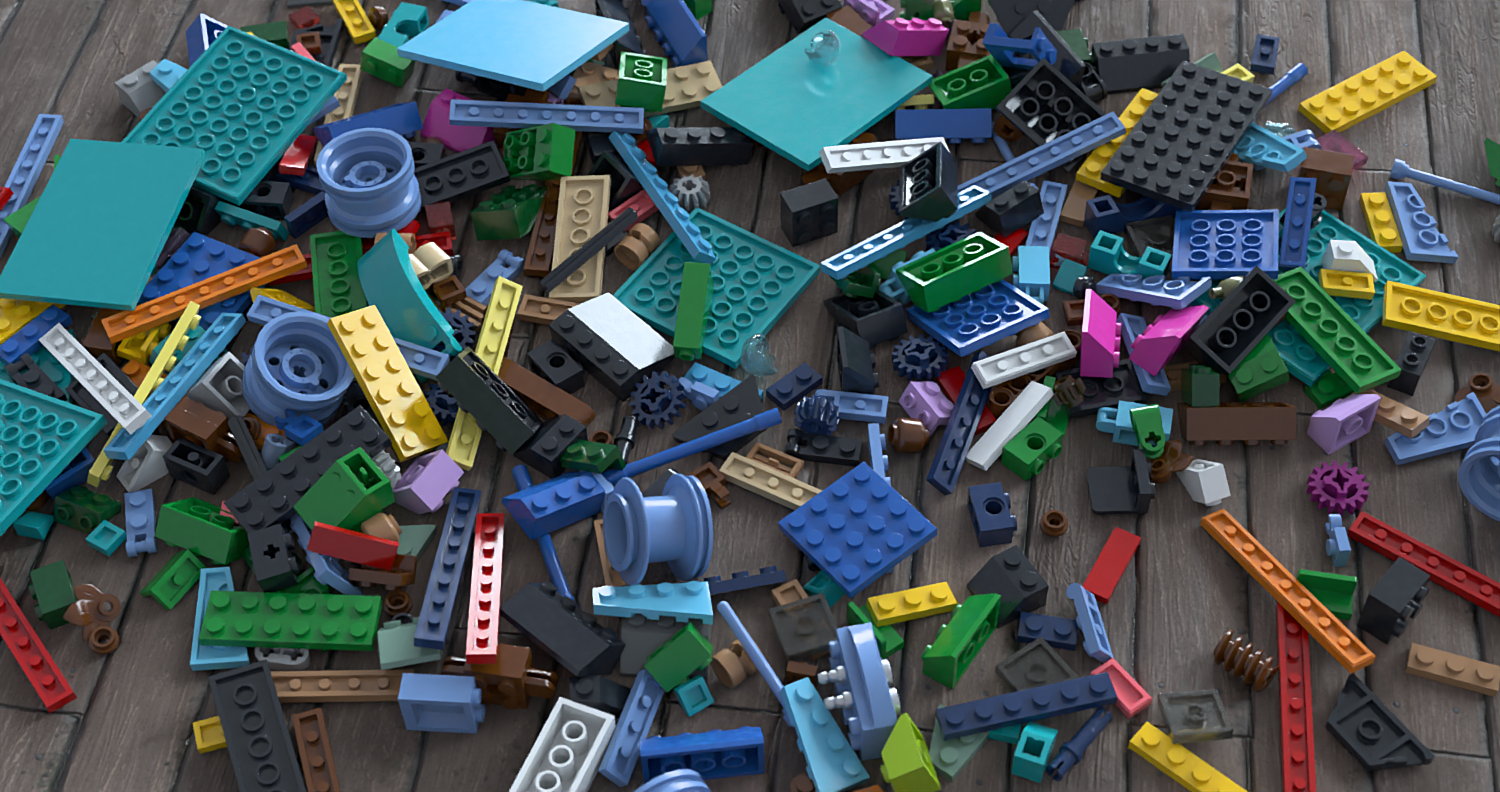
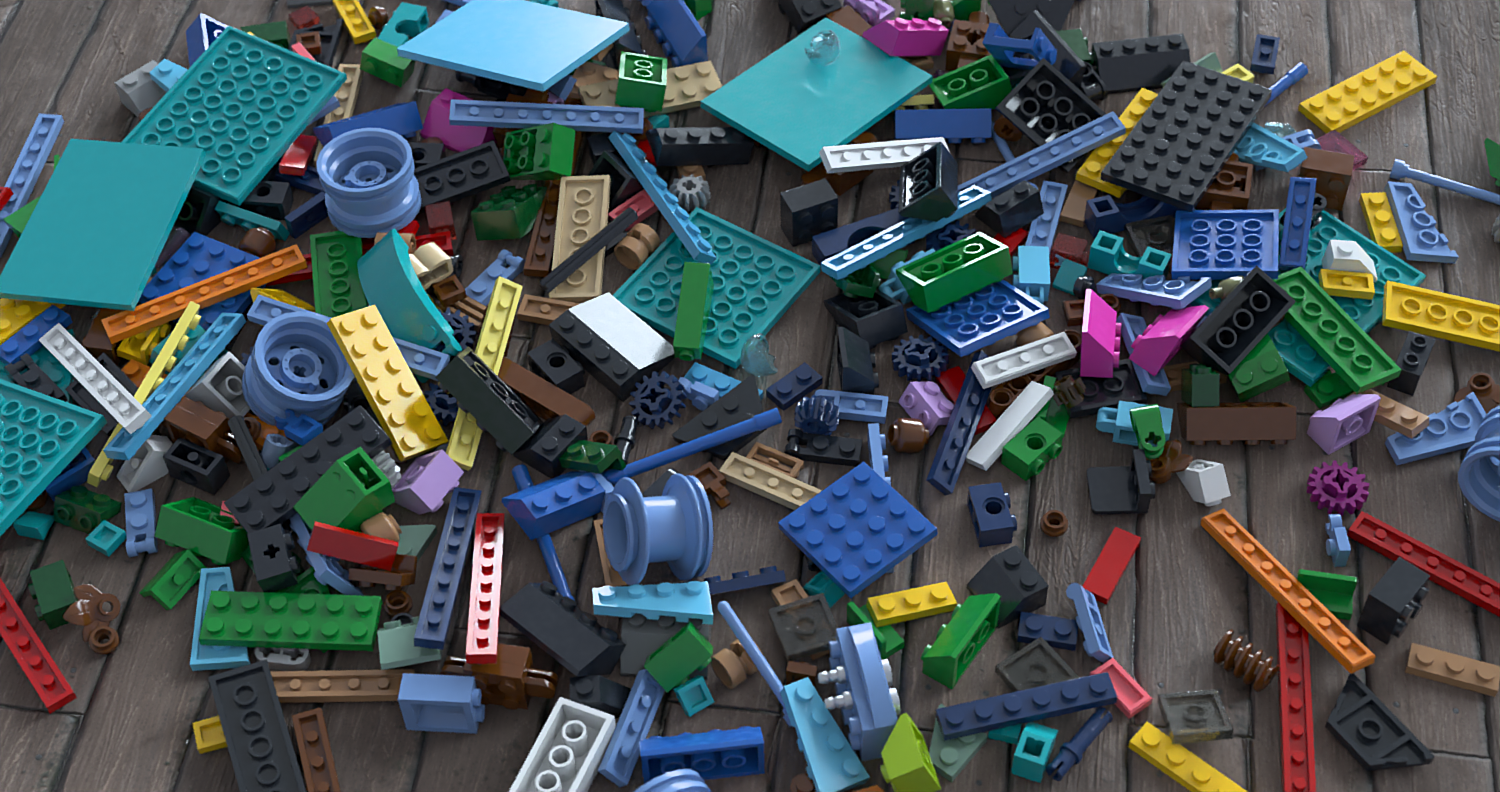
none -> dark blue arch [812,208,915,266]

